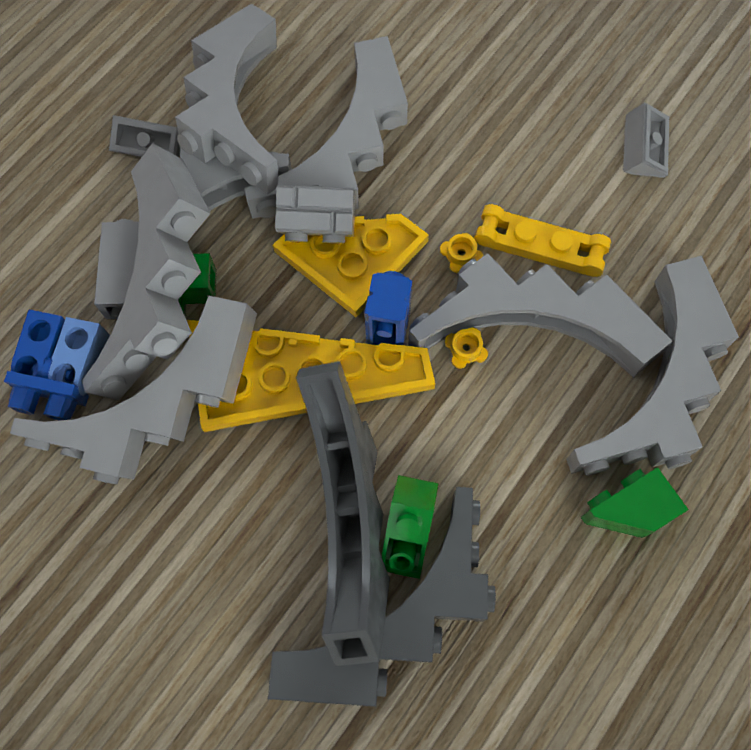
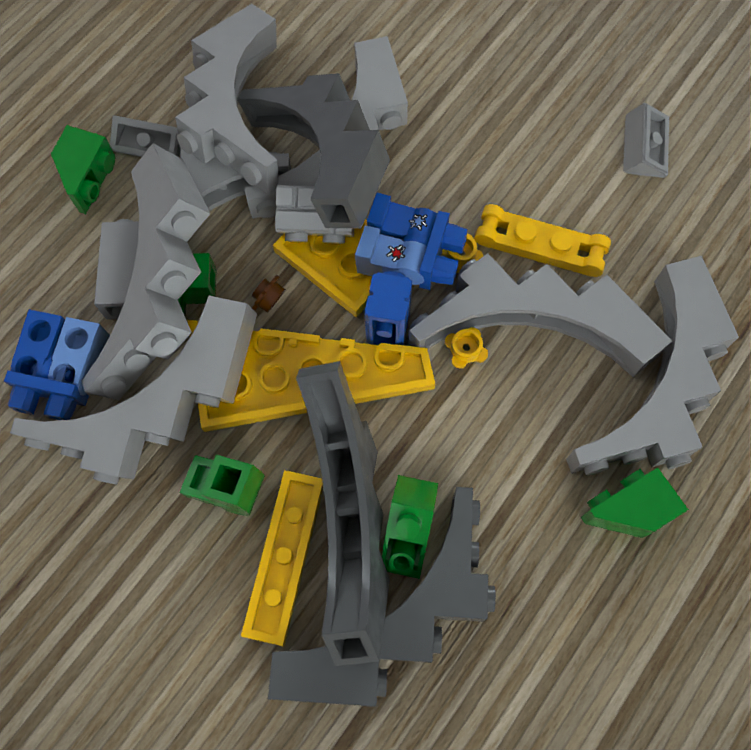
none -> green slope [51,125,116,214]
none -> green brick [179,455,265,516]
none -> dark grey arch [237,73,390,229]
none -> yellow plate [241,470,323,647]
none -> reddish brown plate [252,275,286,313]
none -> hips [355,192,468,290]

